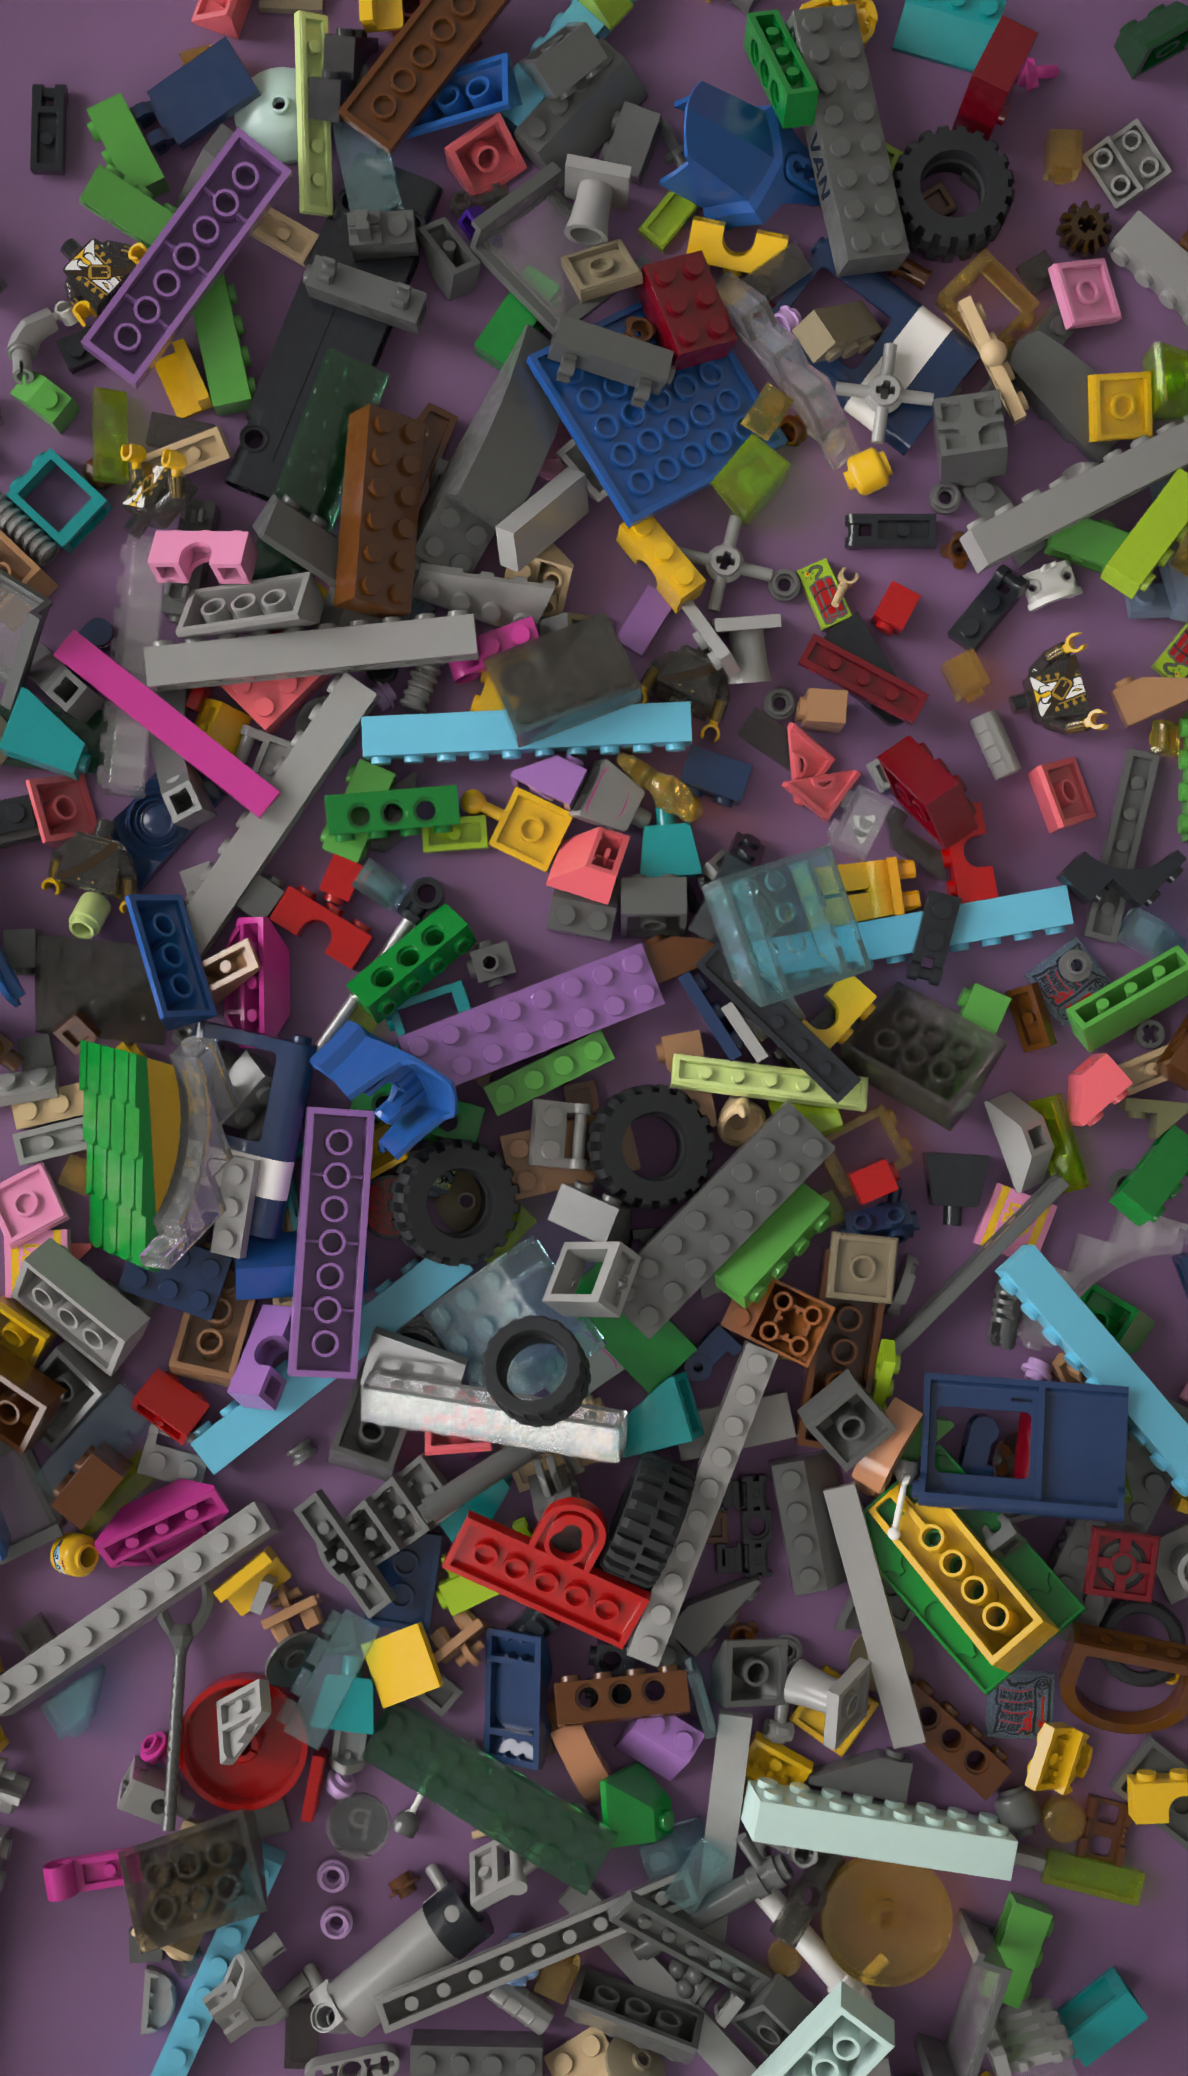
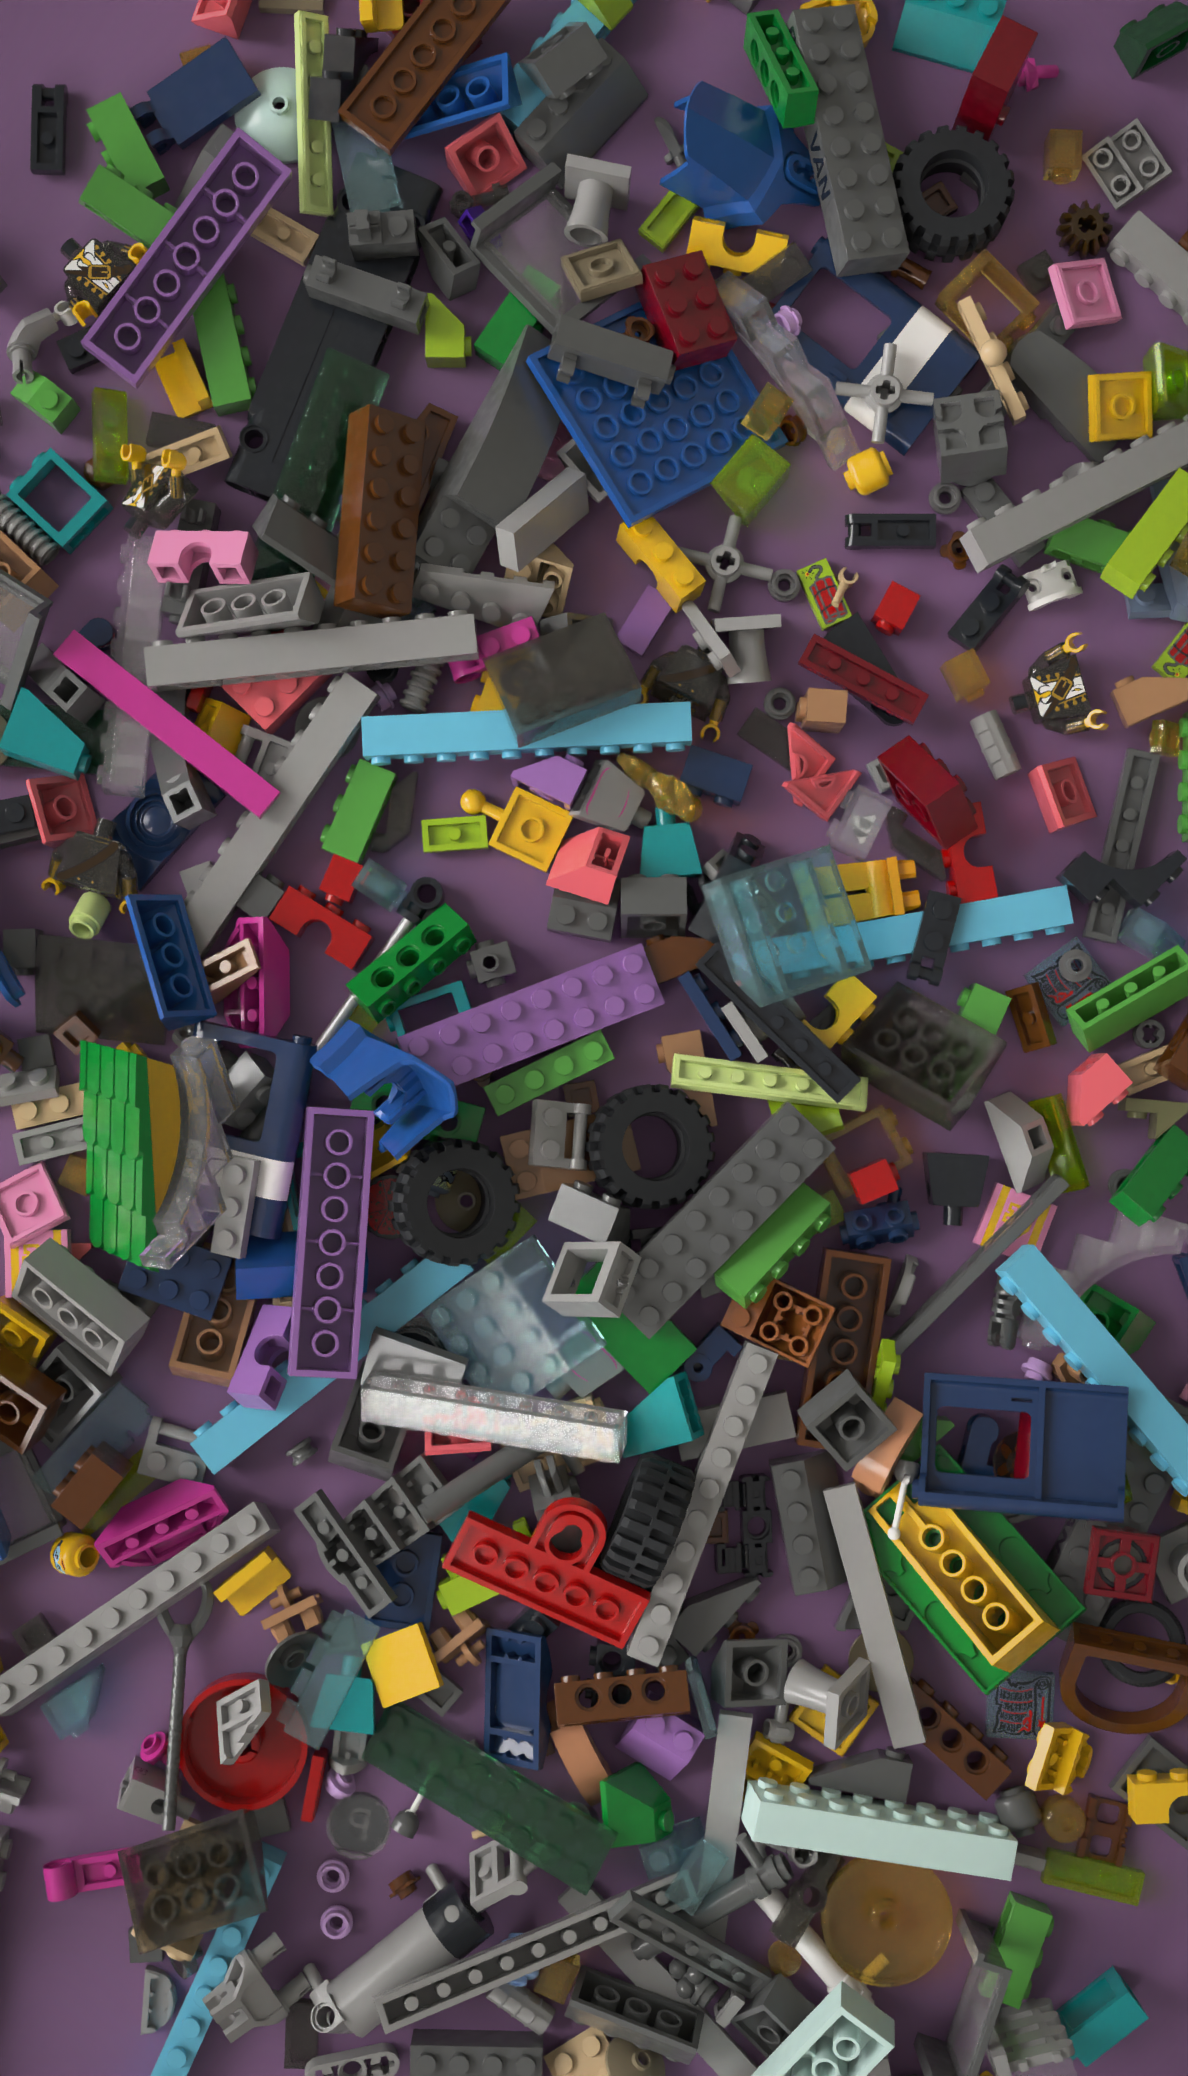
red brick [131,1368,211,1446] -> none
light grey tile [250,1574,278,1615] -> none
green brick [324,785,460,842] -> none
black tyre [481,1315,591,1428] -> none
dark grey brick [600,101,663,186] -> none
tan hat [716,1095,766,1147] -> none
dark tan brick [792,300,883,363] -> none
dark tan tile [825,1231,899,1304] -> none
dark grey tile [981,1513,1028,1560] -> none
none -> lime slope [425,293,472,368]

